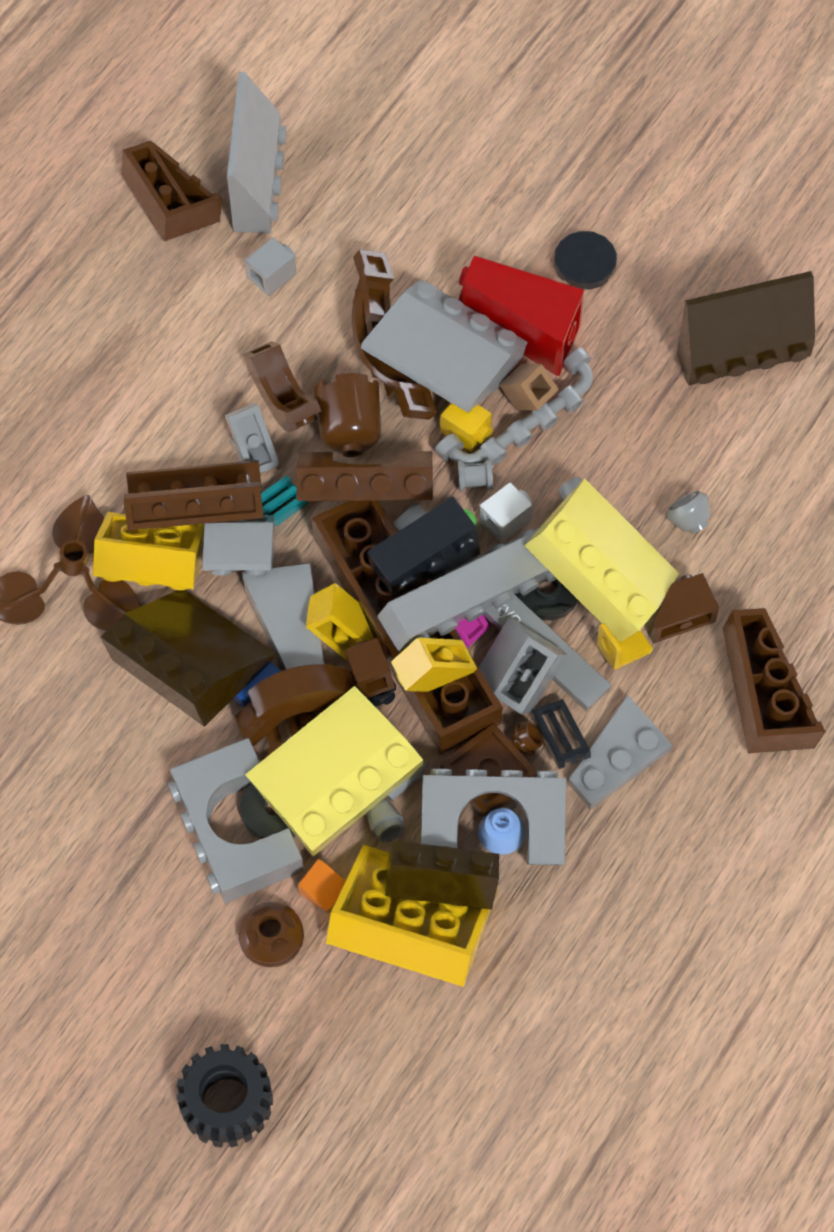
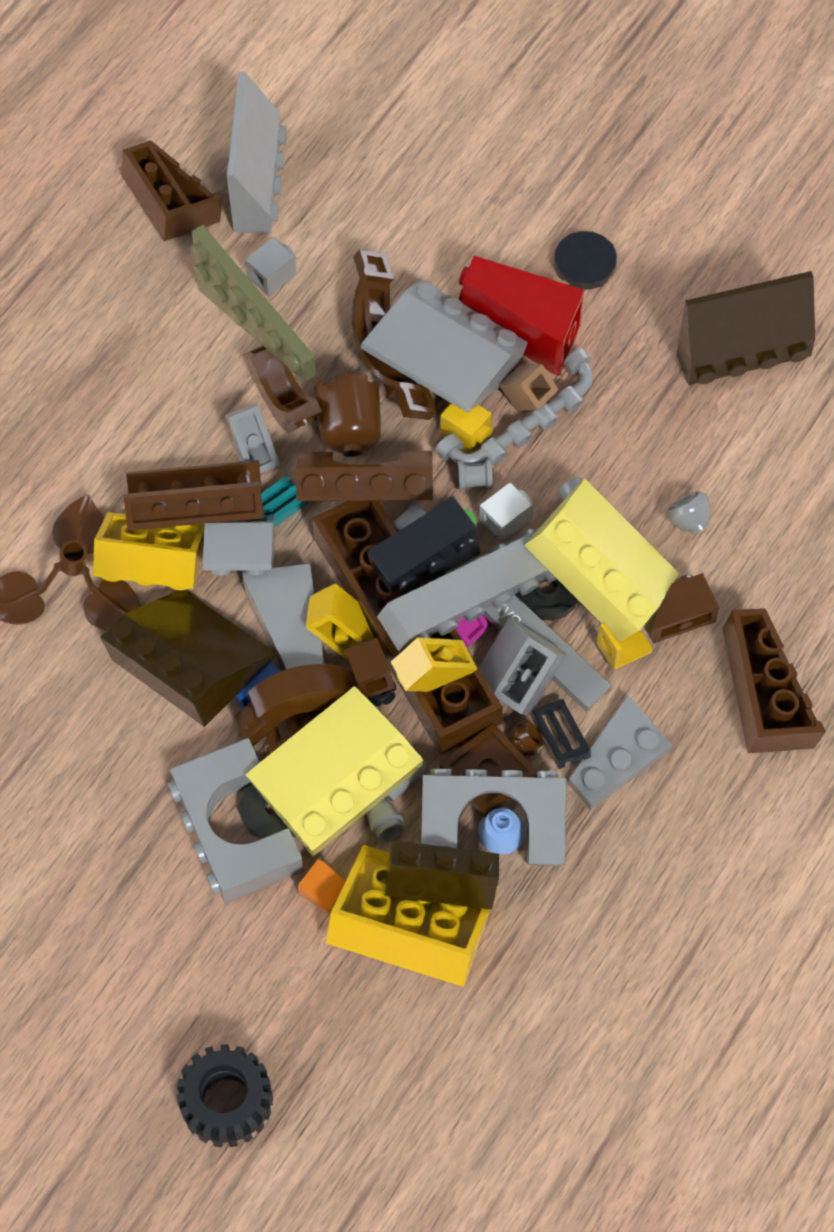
reddish brown piece [238,902,304,968] -> none
none -> olive wing [191,225,316,382]

